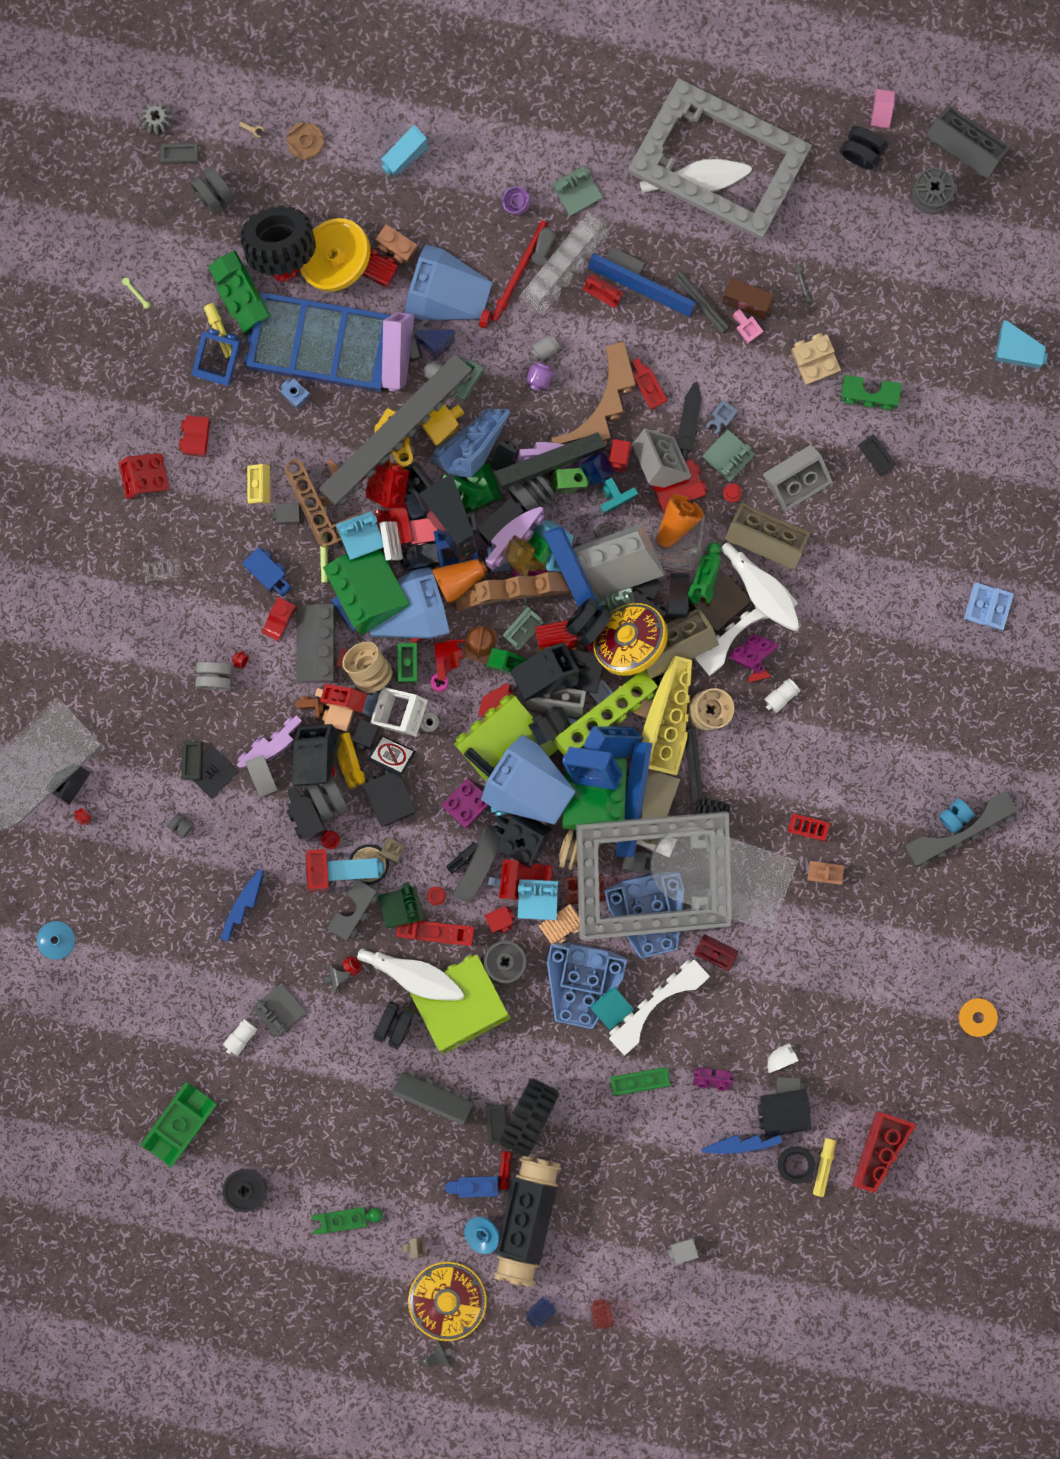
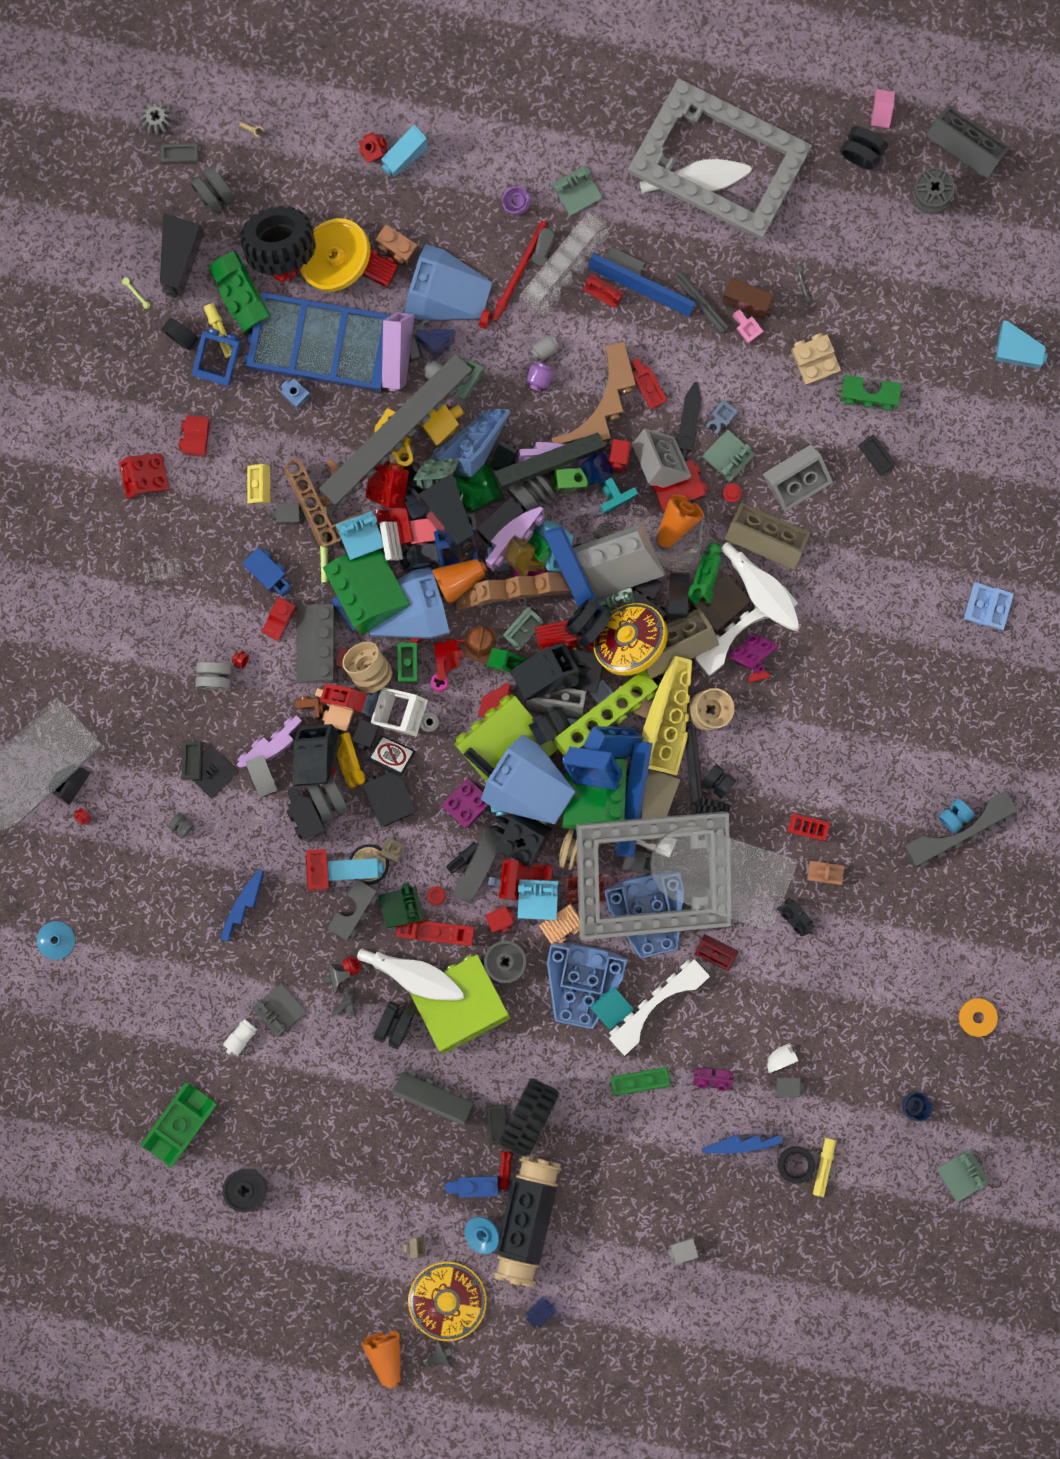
medium nougat tile [287,122,324,160] -> none
green plate [311,1207,383,1235] -> none
red plate [321,830,340,849] -> none
clear red brick [590,1299,614,1330] -> none
black brick [757,1089,812,1137] -> none
white piece [764,679,800,713] -> none
red wedge [852,1111,917,1193] -> none
none -> black slope [160,213,204,298]
none -> black tyre [161,317,198,351]
none -> dark grey piece [332,987,356,1016]
none -> red brick [358,132,388,163]
none -> orange cone [361,1331,401,1388]
none -> sand green hinge [414,458,460,488]
none -> black wheel [701,763,737,799]
none -> black hinge [776,898,814,937]
none -> dark blue hair [902,1091,933,1122]
none -> sand green hinge [936,1149,990,1203]

